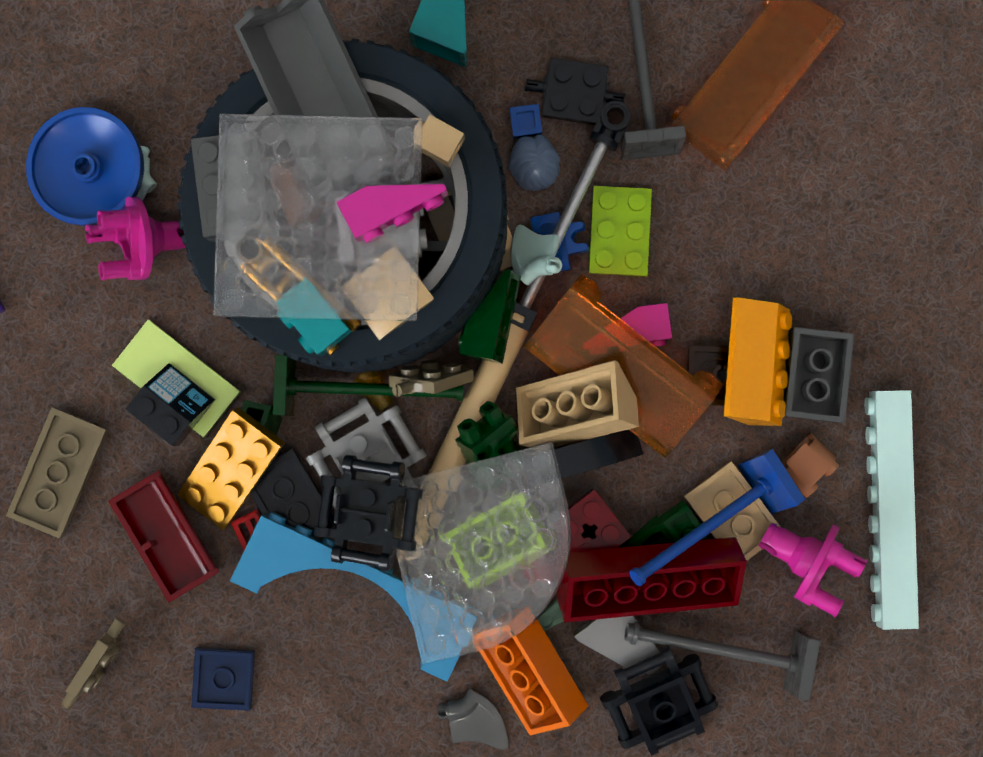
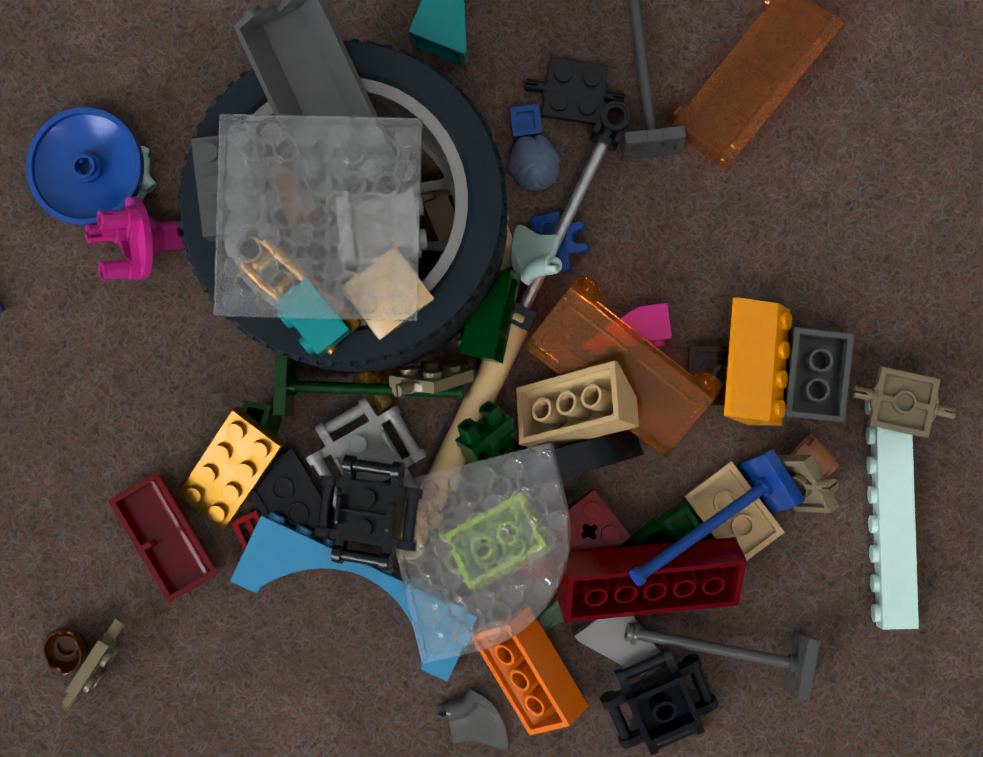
dark tan plate [6,407,109,539] -> none
yellowish green tile [112,319,241,438] -> none
black slope [126,363,216,446] -> none
dark blue tile [191,647,255,711] -> none
dark pink slope [336,184,448,244] -> none
tan brick [412,114,465,168] -> none
lime plate [588,186,652,277] -> none
dark pink piece [759,523,868,617] -> none
none -> reddish brown hair [42,627,88,676]
none -> dark tan plate [777,455,839,513]
none -> dark tan plate [852,367,956,438]

